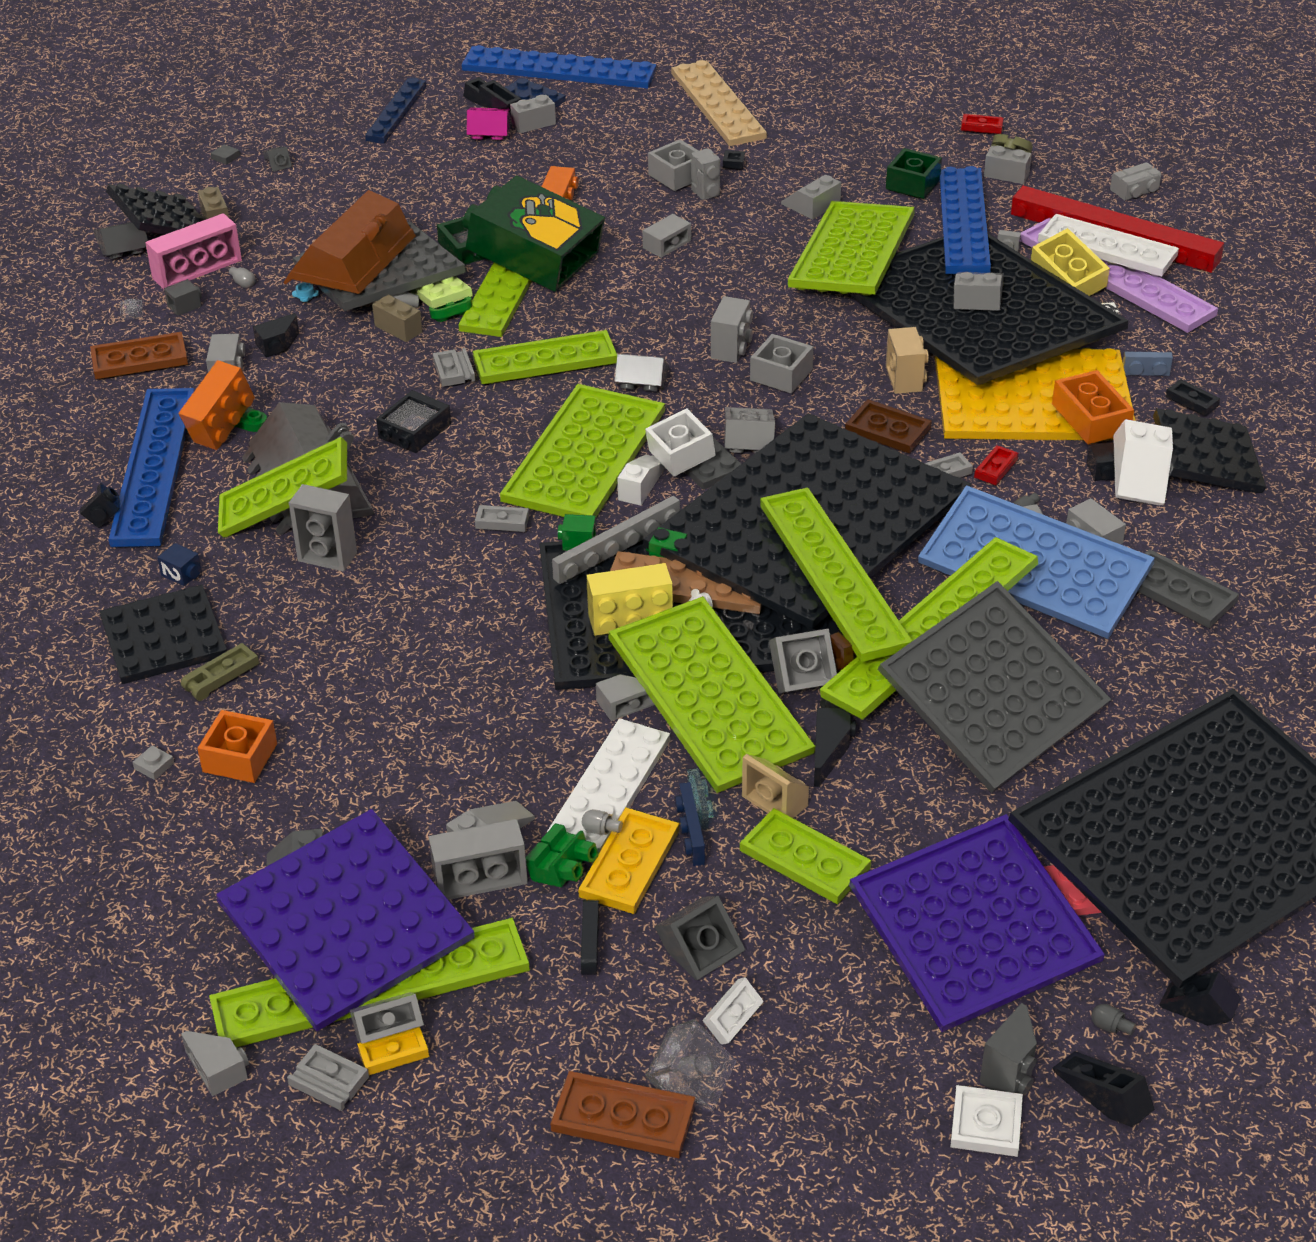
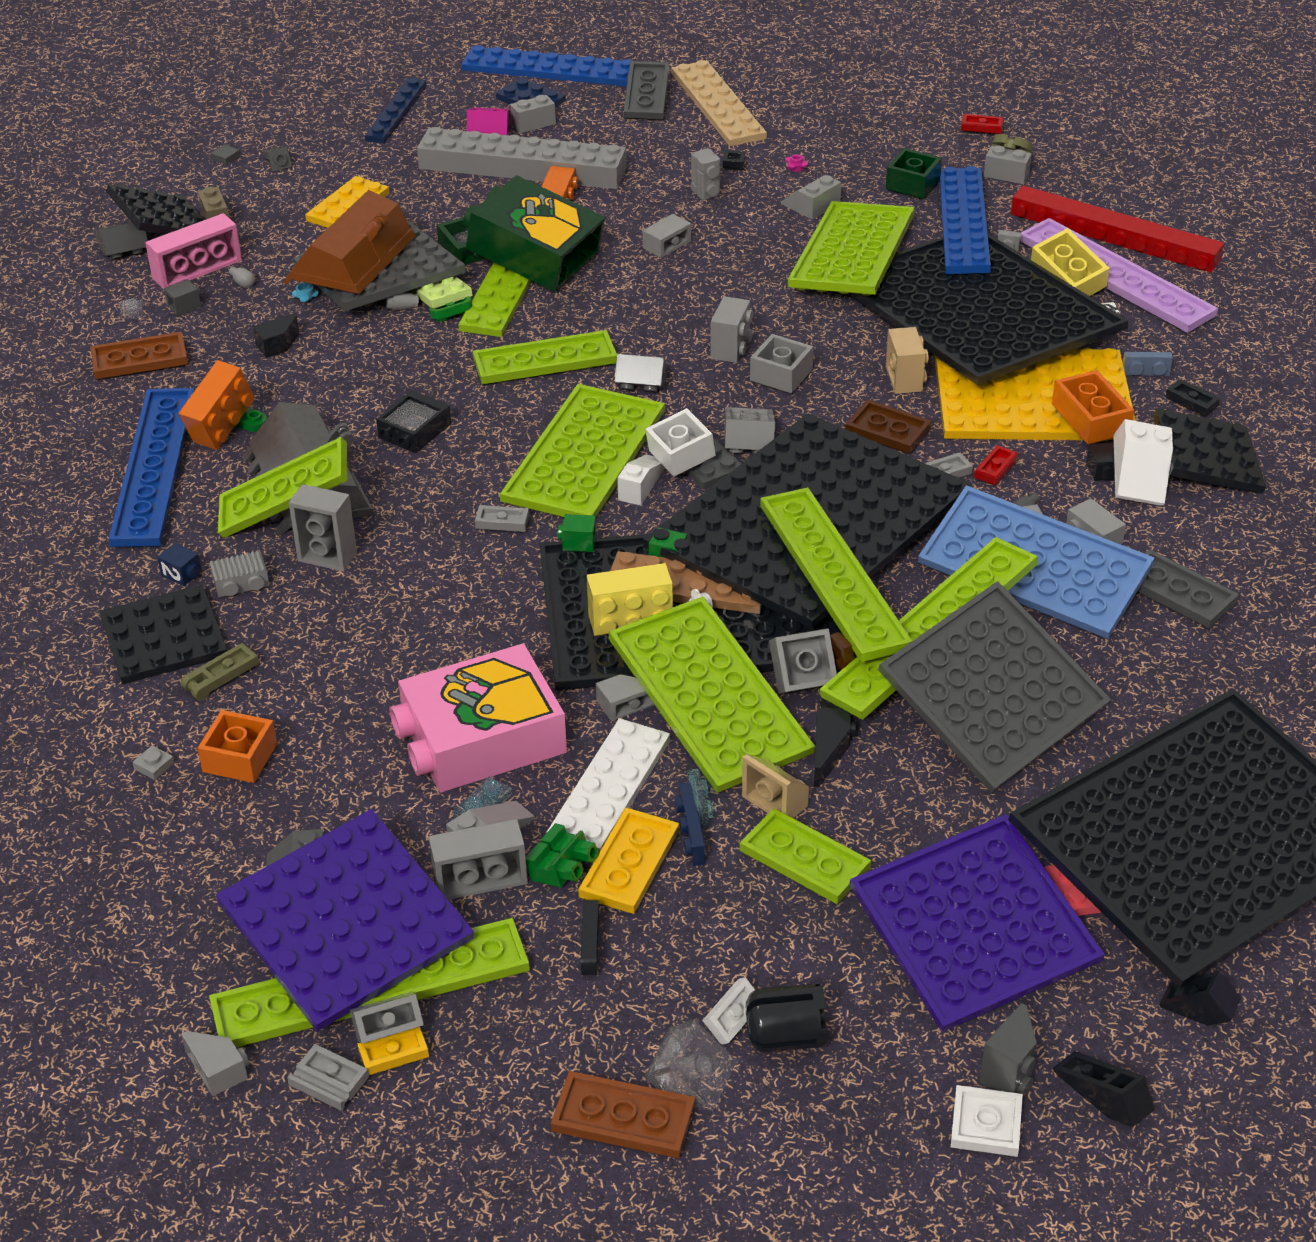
black bracket [80,483,120,528] -> none
light grey brick [206,334,245,372] -> none
dark tan brick [372,294,422,342] -> none
light grey plate [432,348,475,387] -> none
black slope [463,77,521,109] -> none
light grey plate [552,496,680,584] -> none
light grey cylinder [582,809,623,835] -> none
light grey brick [648,139,698,191] -> none
dark grey slope [654,895,745,980] -> none
light grey slope [954,272,1004,310] -> none
white plate [1038,214,1179,277] -> none
dark grey cylinder [1091,1003,1136,1035] -> none
light grey brick [1110,162,1161,201] -> none
none -> light grey brick [210,550,270,598]
none -> yellow plate [305,176,390,228]
none -> bright pink brick [389,643,567,793]
none -> light grey brick [417,127,626,189]
none -> clear light blue plate [453,776,512,818]
none -> dark grey plate [624,61,669,119]
none -> black cylinder [746,983,828,1053]
none -> dark pink plate [785,154,808,172]

